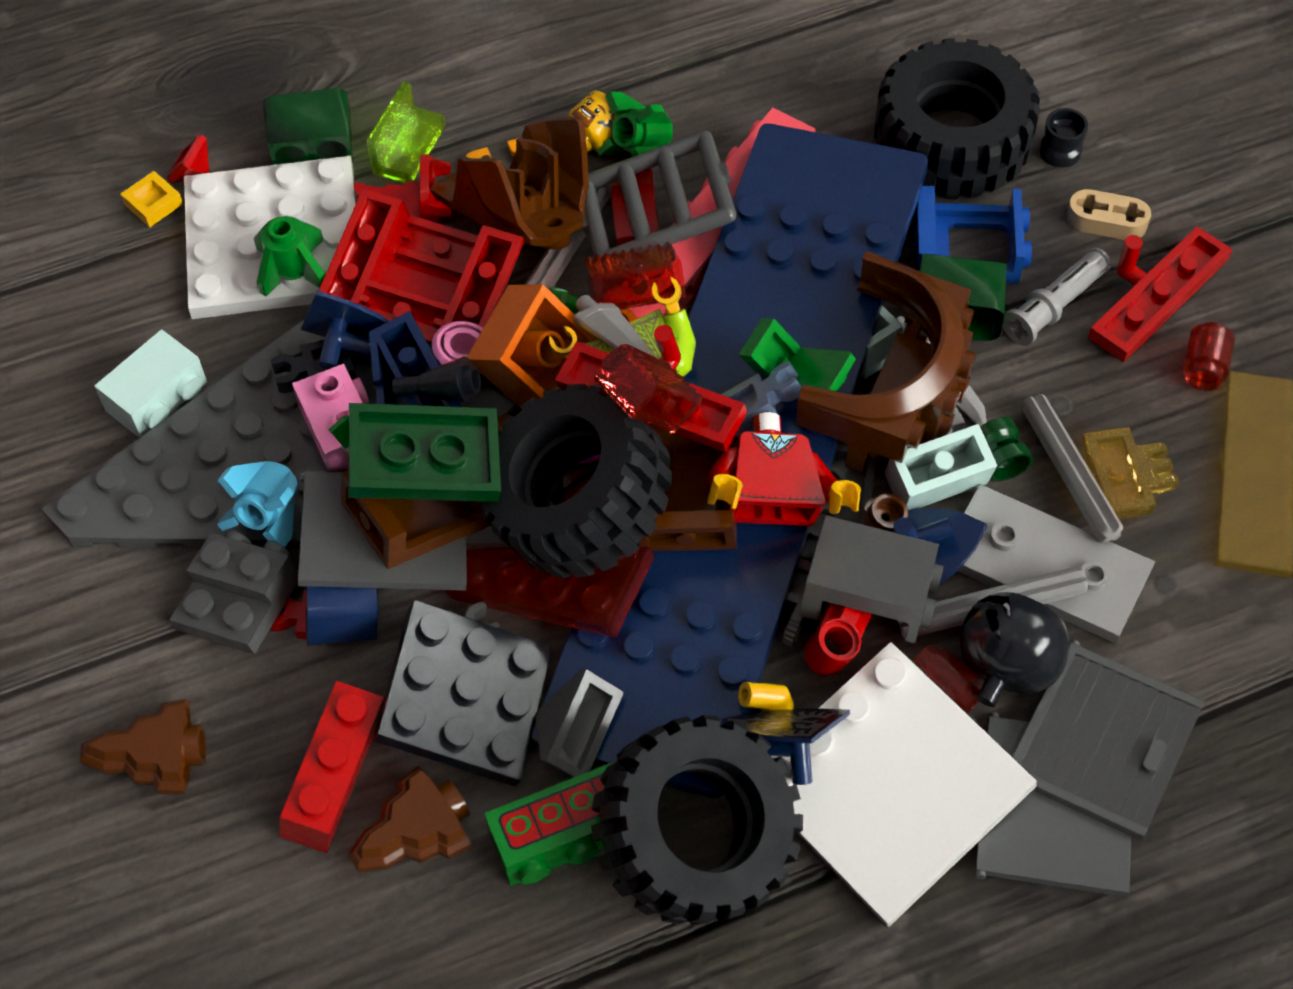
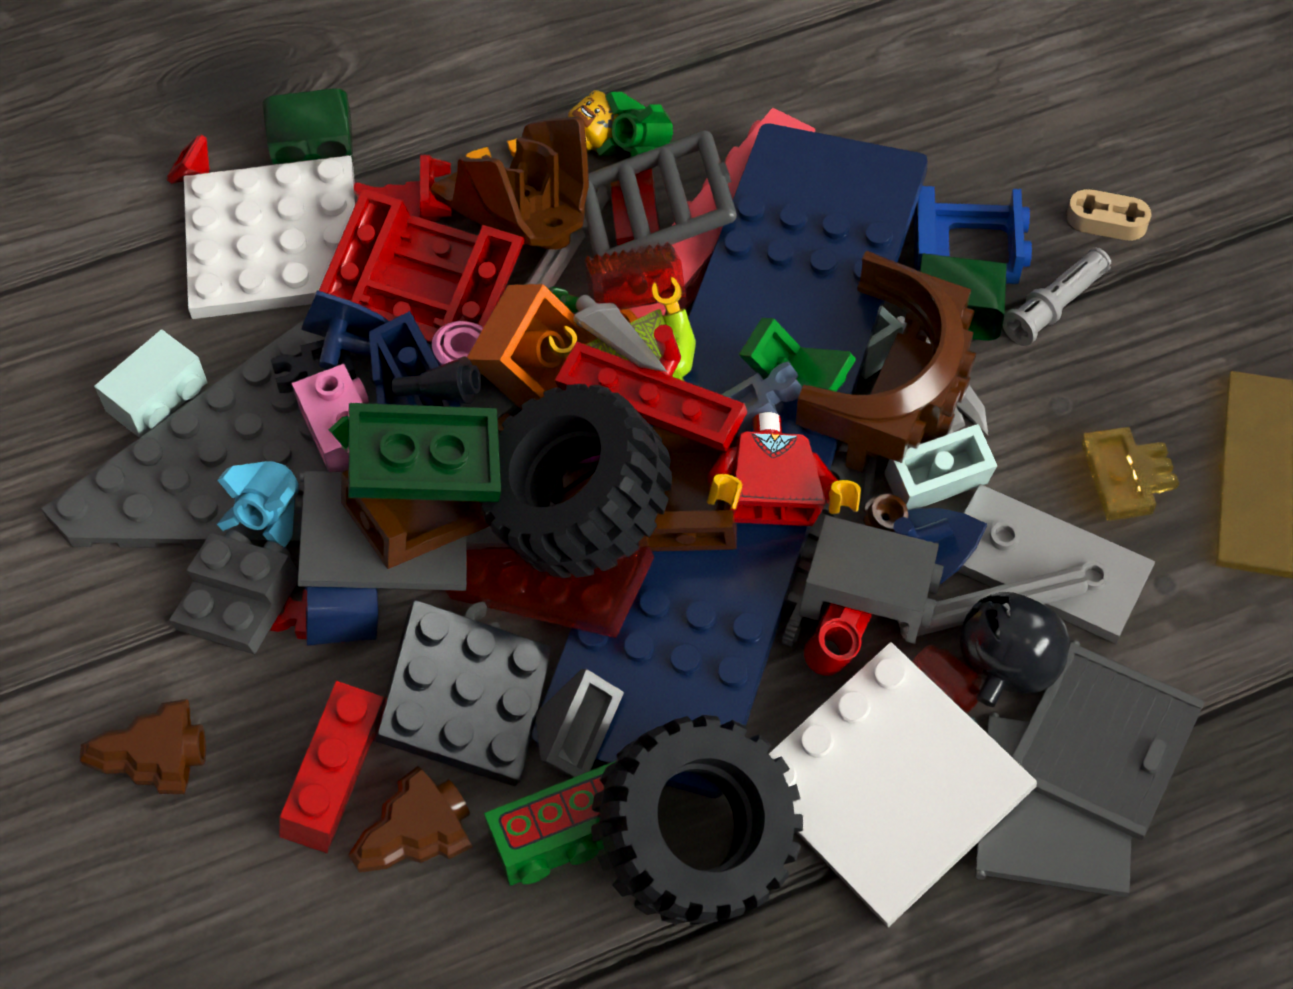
yellow plate [120,171,183,228] -> none
green brick [253,216,325,297] -> none
clear neon green panel [367,81,446,183] -> none
clear red brick [594,344,702,434] -> none
shield [722,708,850,785] -> none
yellow arm [738,682,794,712] -> none
black tyre [874,38,1040,199] -> none
dark green wheel [980,417,1033,482] -> none
light grey axle [1022,393,1123,543] -> none
black wheel [1040,108,1088,168] -> none
red plate [1088,226,1233,363] -> none
clear red brick [1182,322,1235,391] -> none

